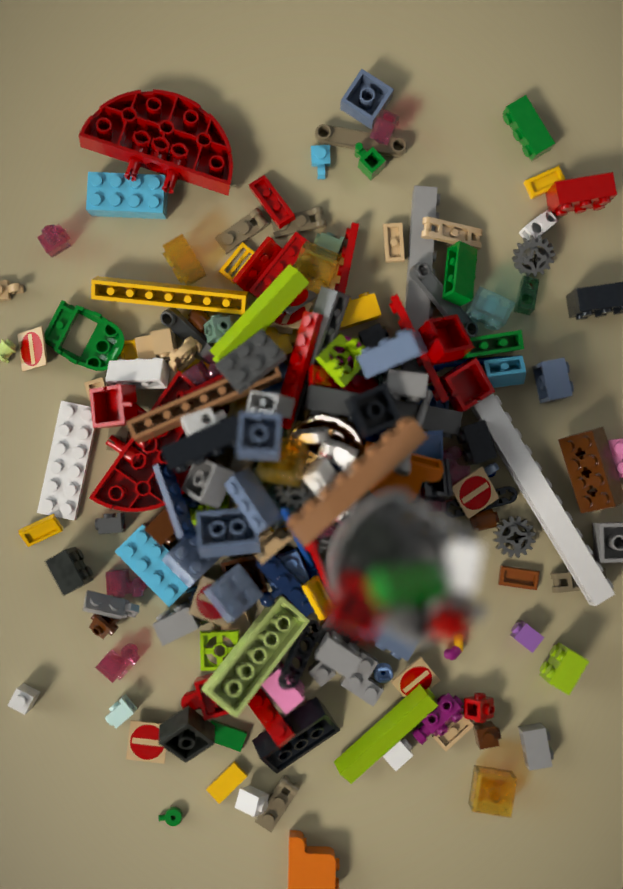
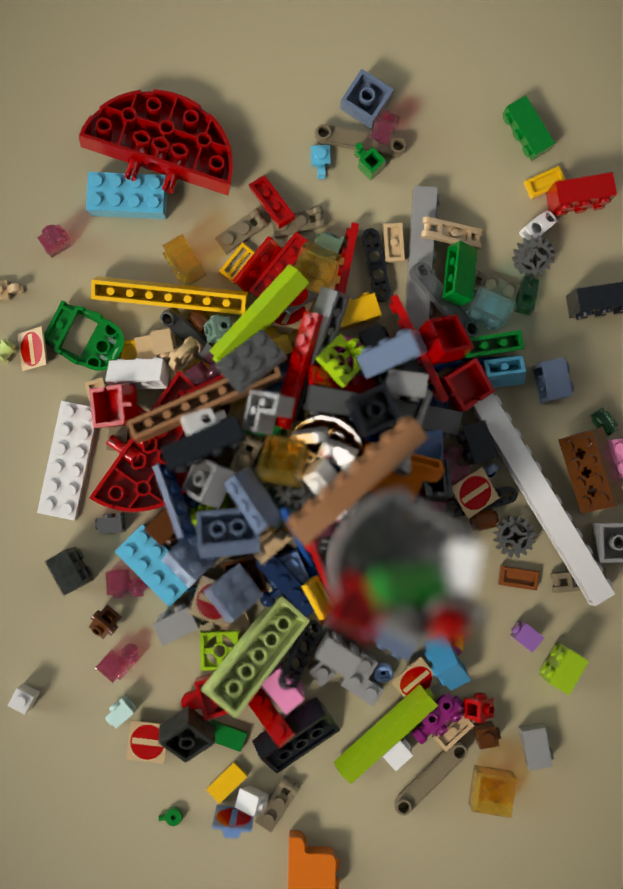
yellow tile [18,513,63,547] -> none
light grey hinge [83,590,140,620] -> none
sand blue brick [237,412,282,461] -> none
none -> piece [212,805,254,839]
none -> black beam [362,228,391,302]
none -> dark tan piece [394,741,468,816]
none -> dark azure brick [424,637,471,691]
none -> dark tan plate [474,269,520,305]
none -> clear green brick [590,407,618,436]

